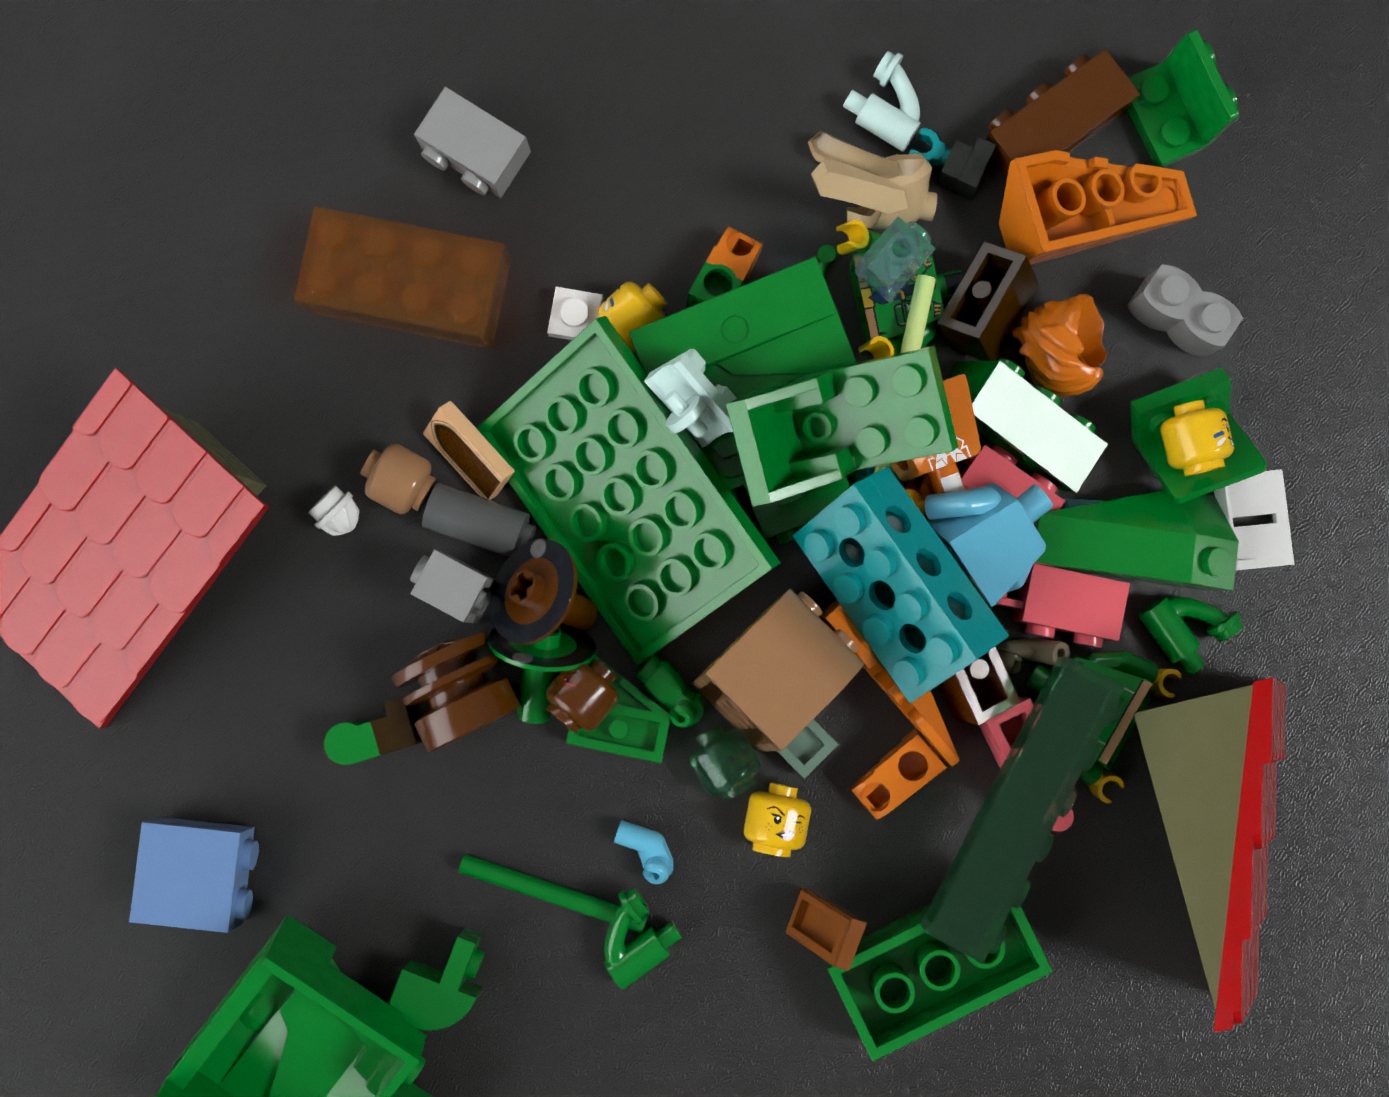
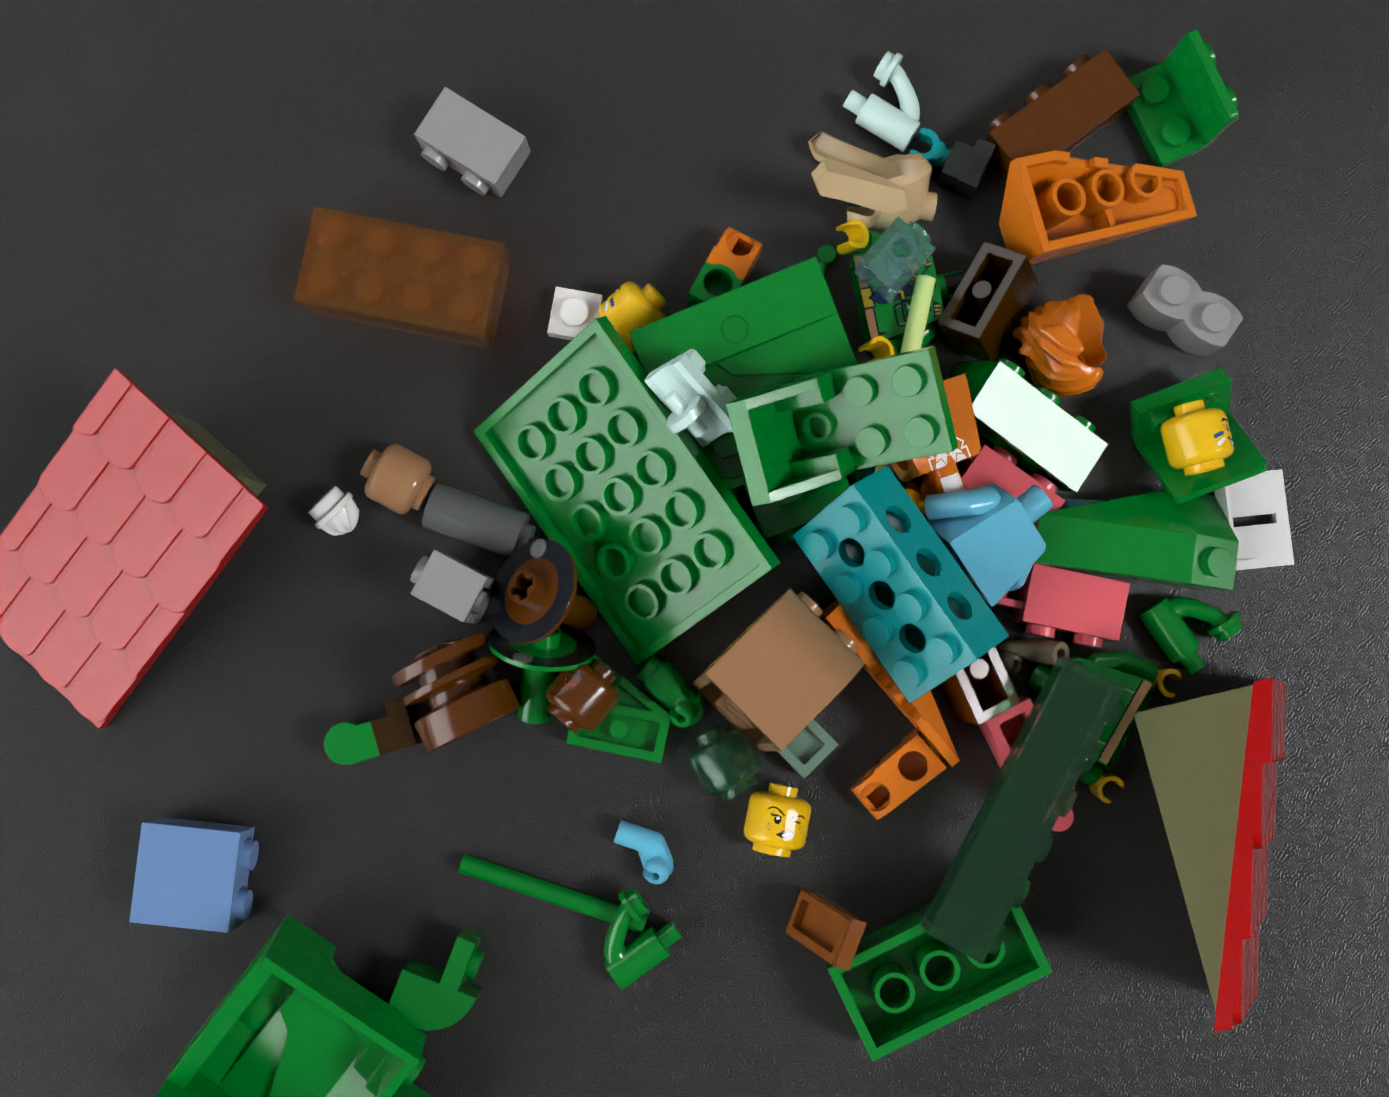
tile [423,401,515,500] -> none

